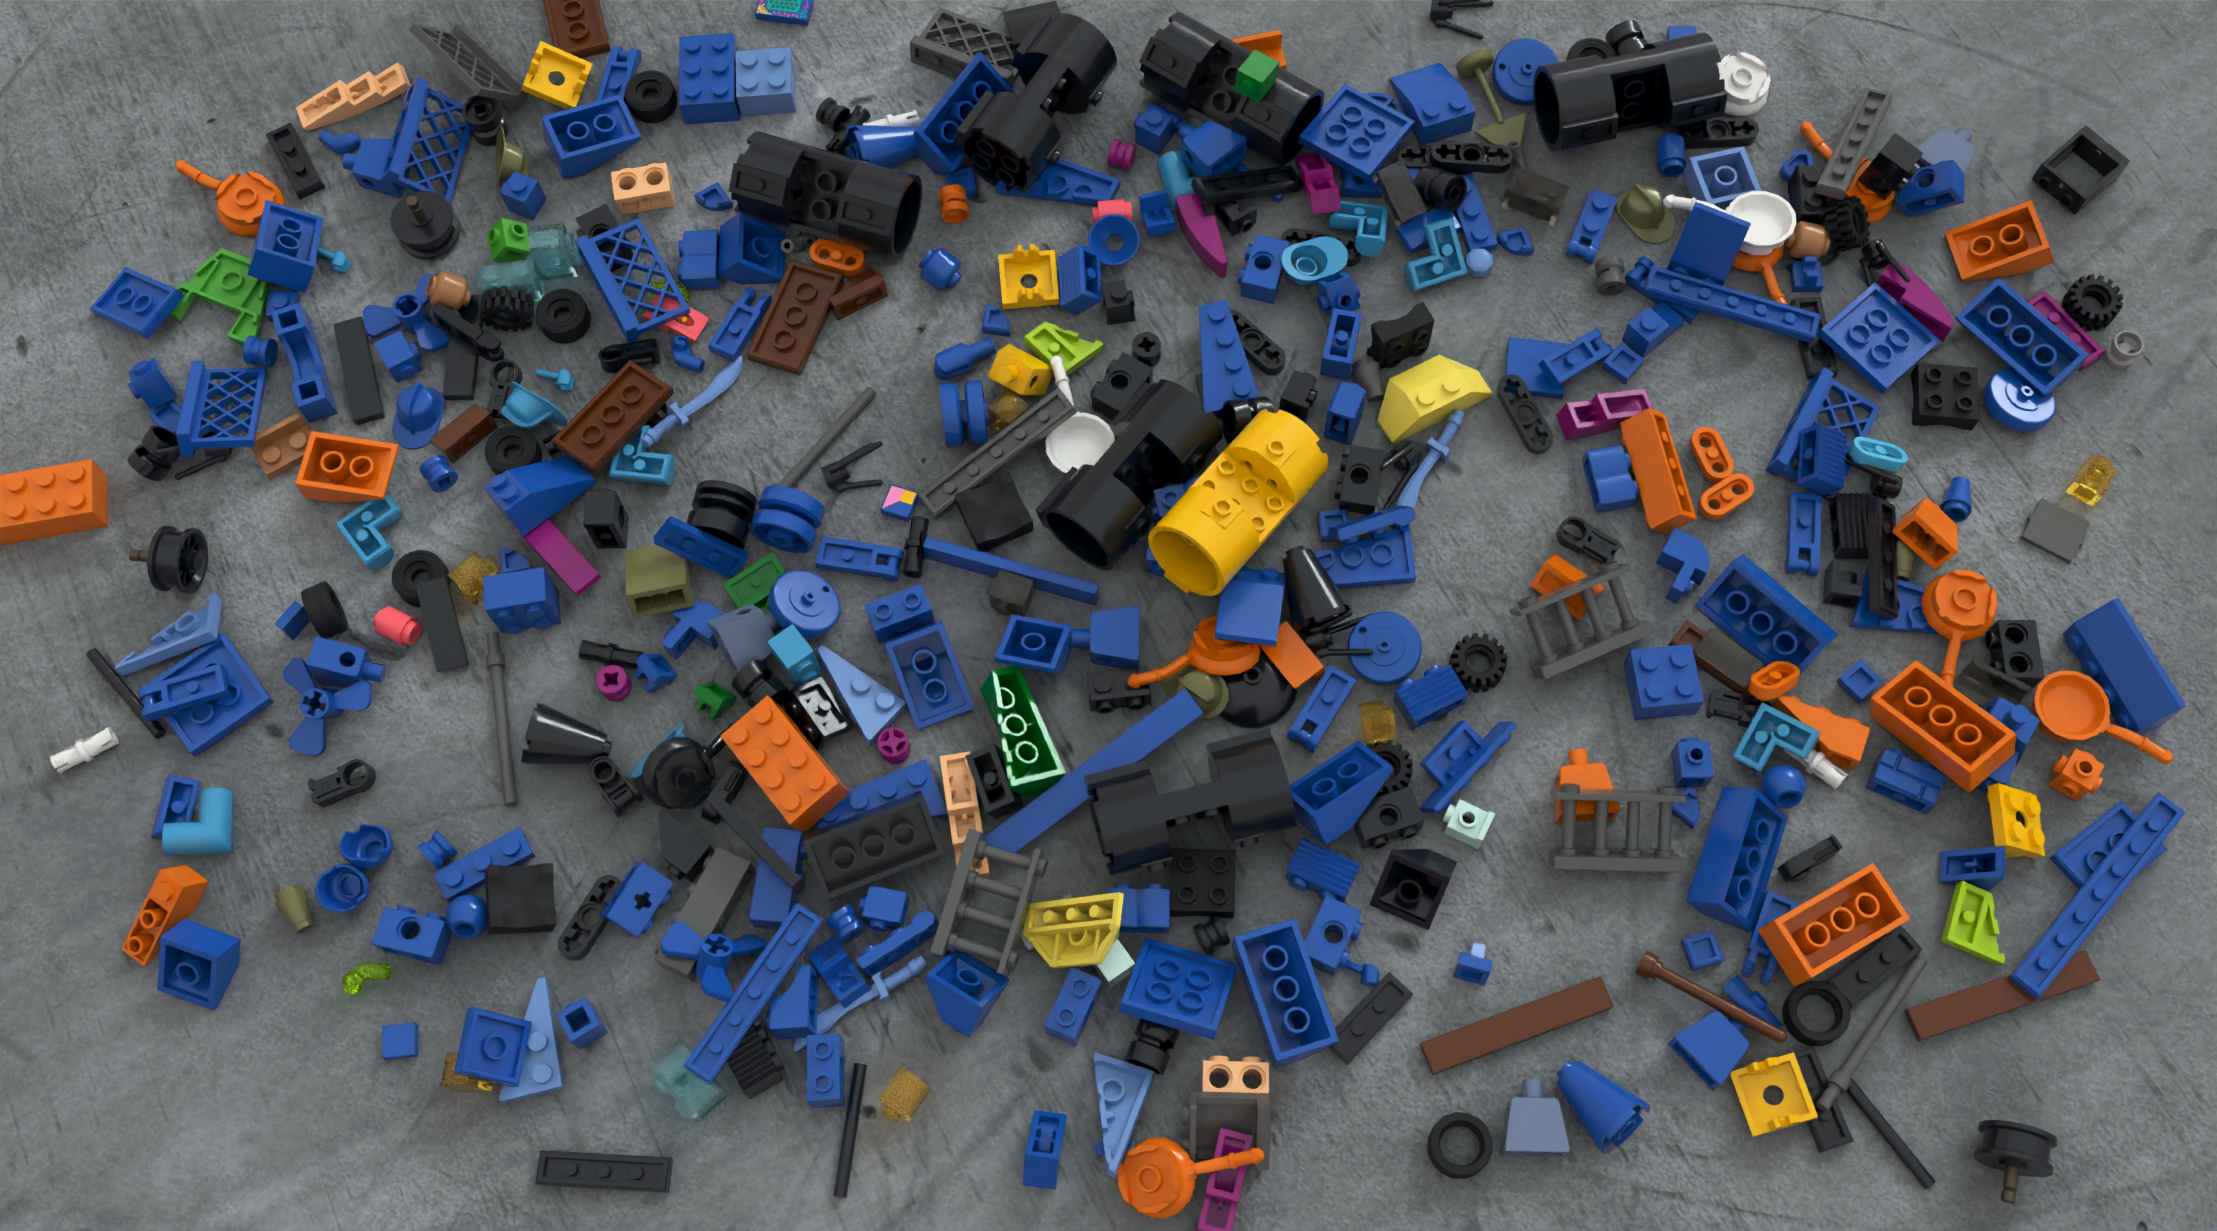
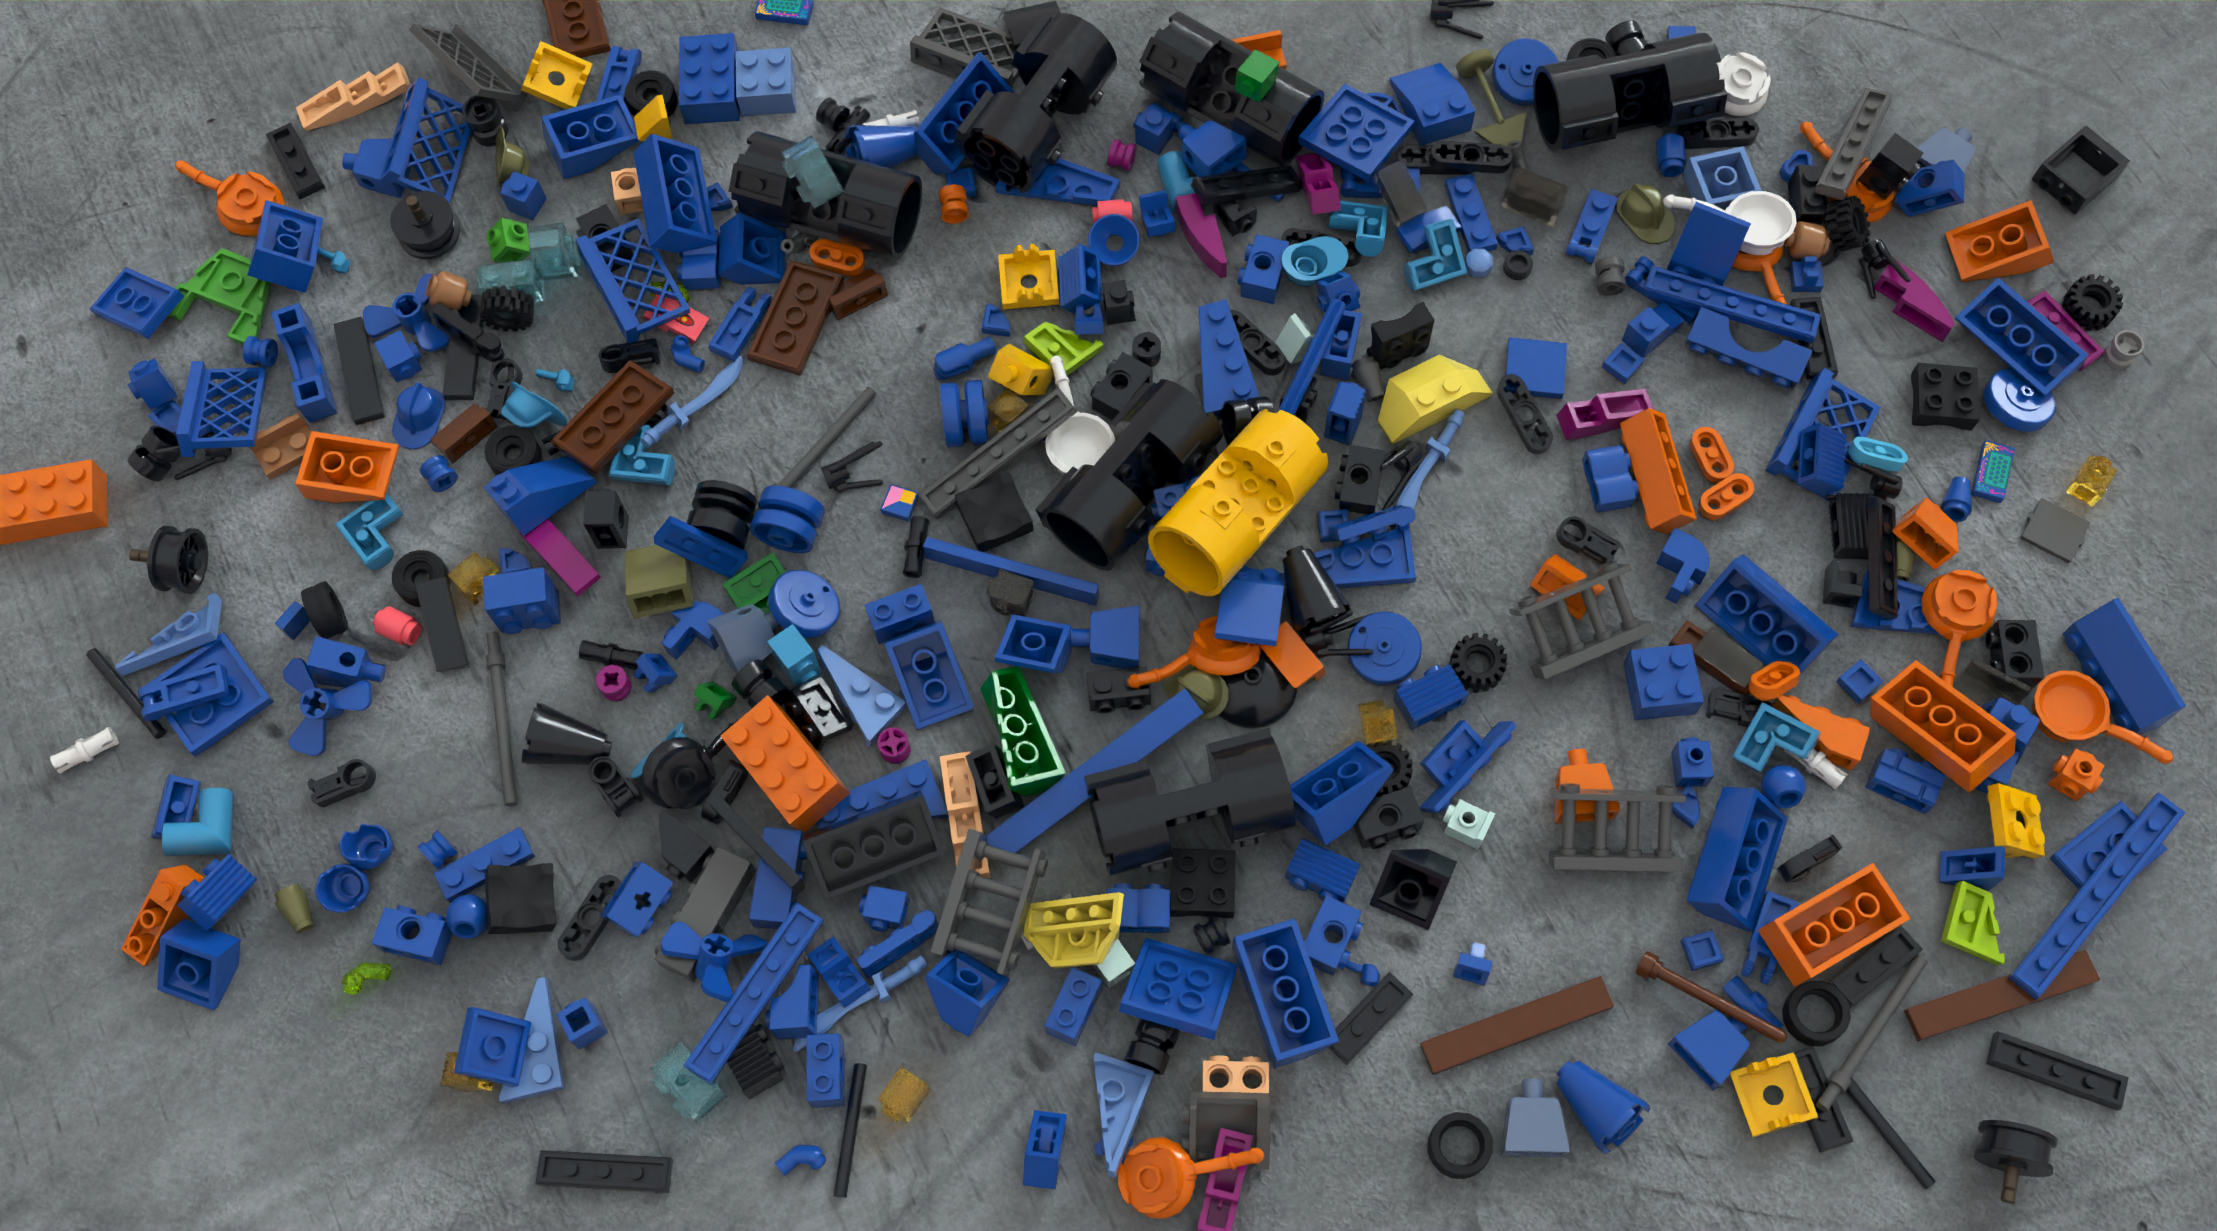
blue plate [265,290,301,322] -> none
blue arm [319,130,361,154] -> none
blue tile [382,1022,418,1060] -> none
black tyre [536,289,591,344] -> none
blue plate [815,536,904,582] -> none
blue wheel [826,905,866,945] -> none
blue head [919,248,962,291] -> none
blue plate [1286,665,1357,753] -> none
black wheel [1413,166,1467,212] -> none
blue plate [1538,328,1614,388] -> none
blue plate [1785,492,1822,576] -> none
blue plate [1817,282,1941,394] -> none
none -> blue brick [177,854,257,931]
none -> blue slope [633,134,717,253]
none -> yellow slope [634,95,673,142]
none -> blue arm [775,1144,826,1176]
none -> clear light blue brick [781,135,844,209]
none -> blue tile [1074,303,1104,335]
none -> light aqua slope [1275,313,1315,364]
none -> blue axle [1278,299,1346,415]
none -> black tile [1503,251,1533,280]
none -> blue arch [1685,307,1813,388]
none -> tile [1971,440,2015,503]
none -> black tile [1986,1031,2129,1111]

